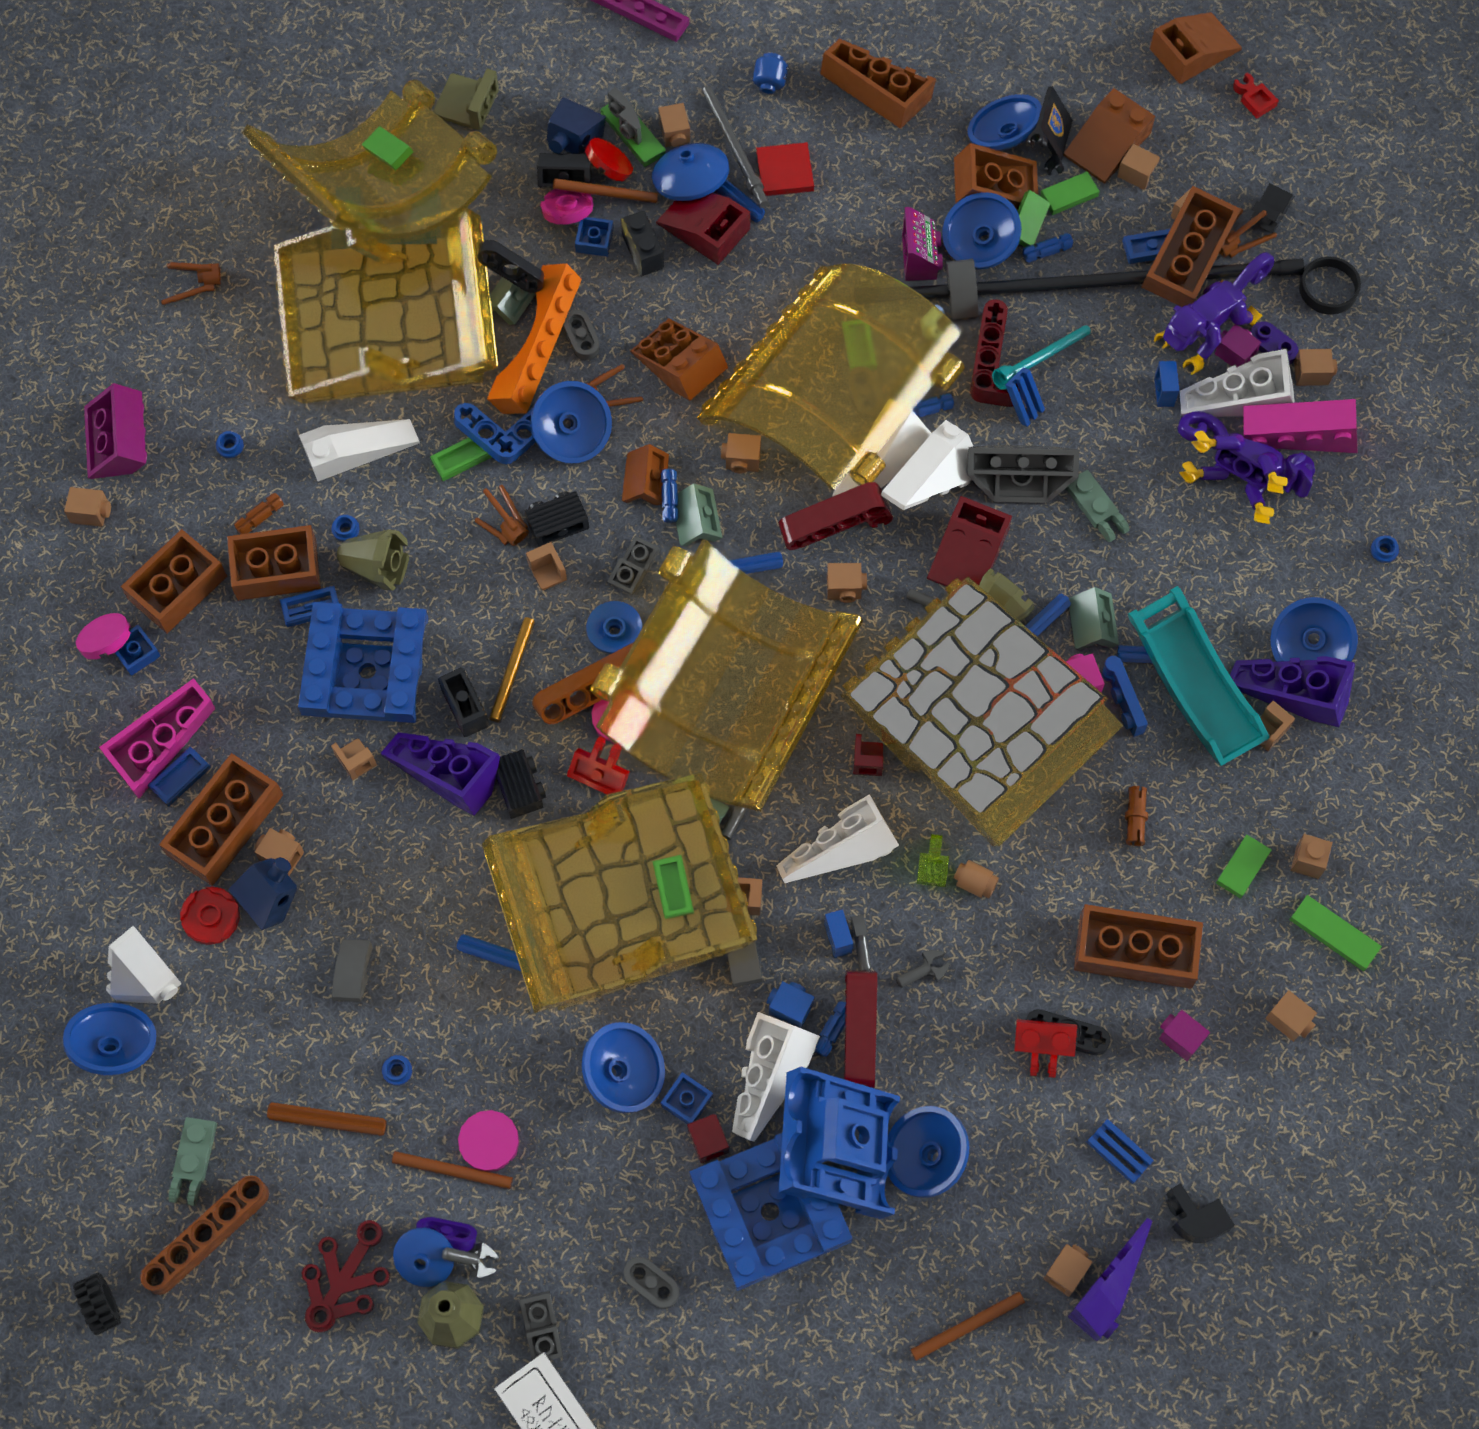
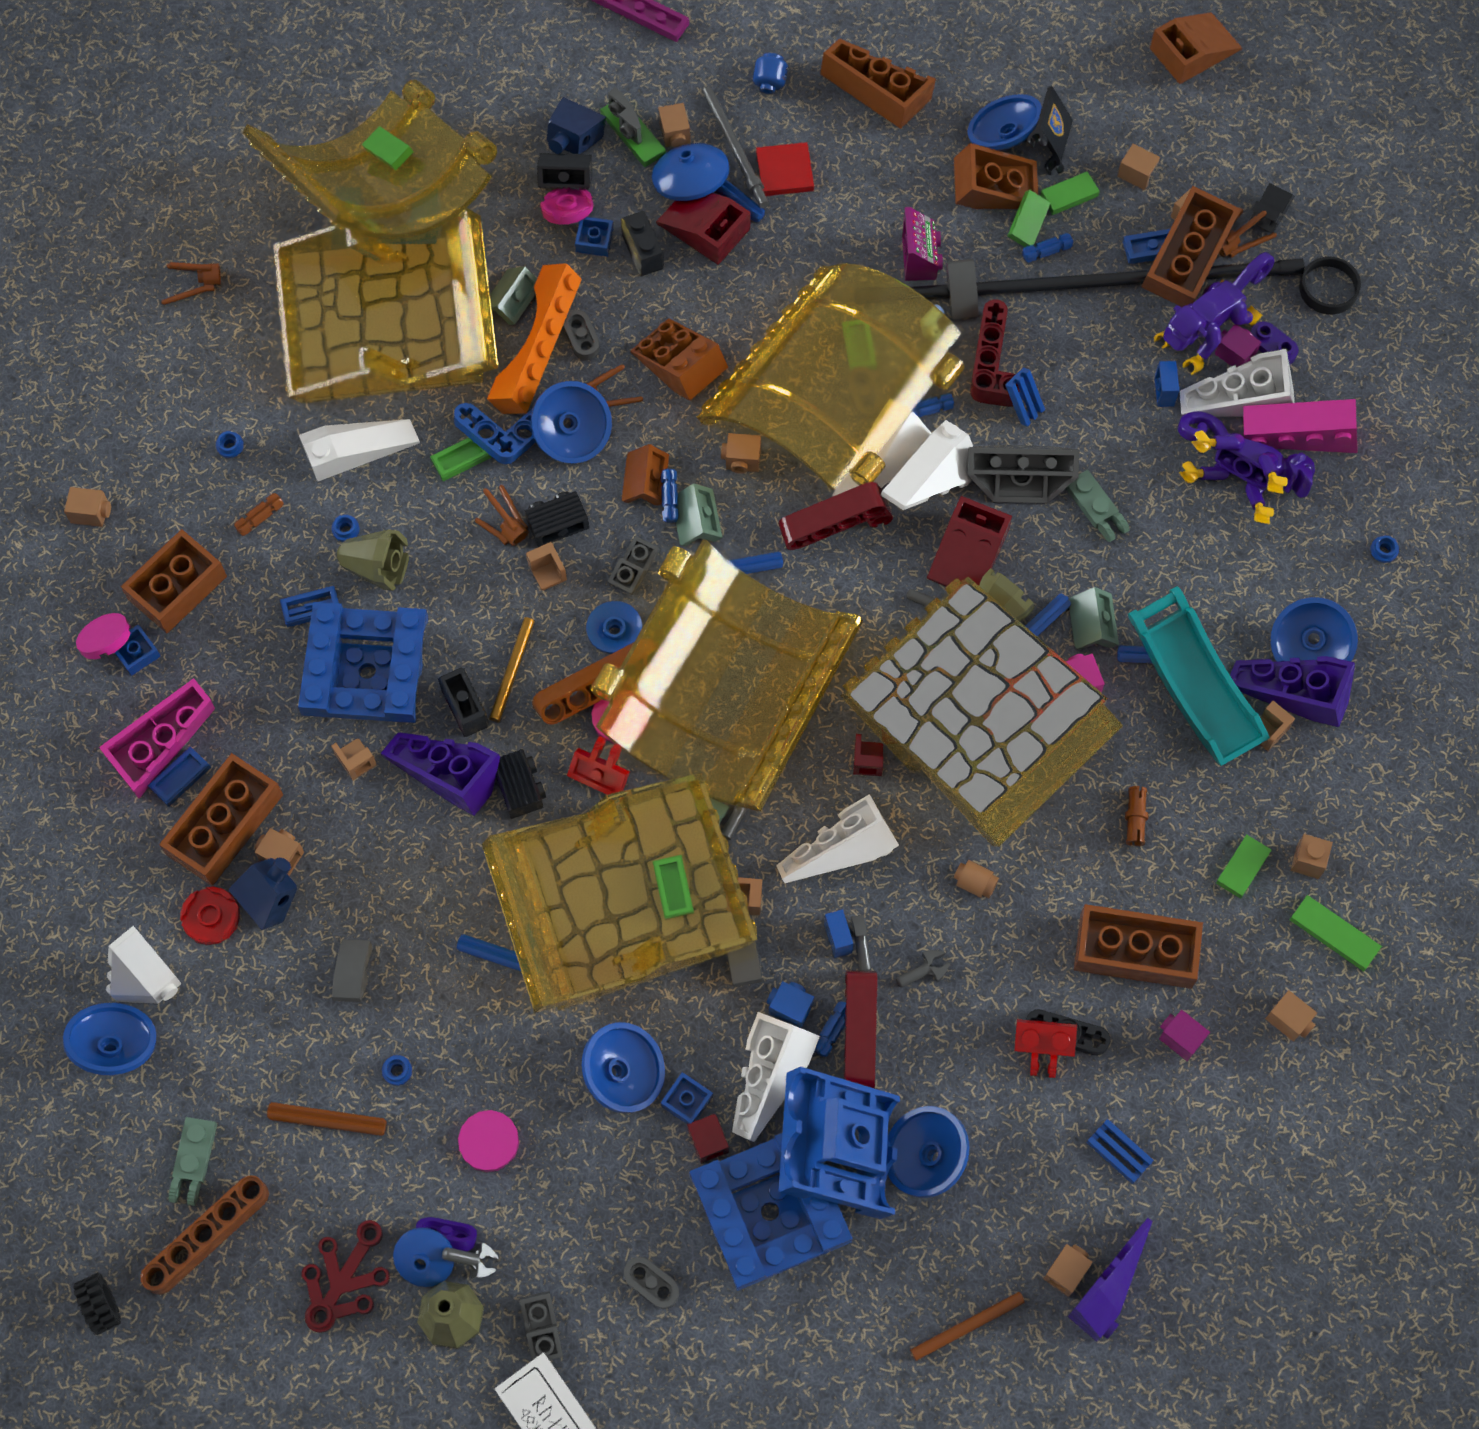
magenta slope [84,383,147,479] -> none
dark orange brick [227,525,321,601] -> none
dark orange bar [392,1151,513,1189] -> none
olive bracket [433,69,499,131] -> none
black beam [477,240,544,293] -> none
dark orange bar [553,178,658,203] -> none
red tile [585,138,633,181] -> none
medium nougat brick [827,563,867,603] -> none
clear neon green plate [916,834,949,887] -> none
blue dish [942,192,1022,269] -> none
teal piece [992,325,1091,390] -> none
dark orange slope [1063,88,1155,184] -> none
blue plate [1102,656,1148,737] -> none
black brick [1166,1183,1235,1243] -> none
red plate [1233,73,1279,119] -> none
medium nougat brick [1294,349,1337,386] -> none

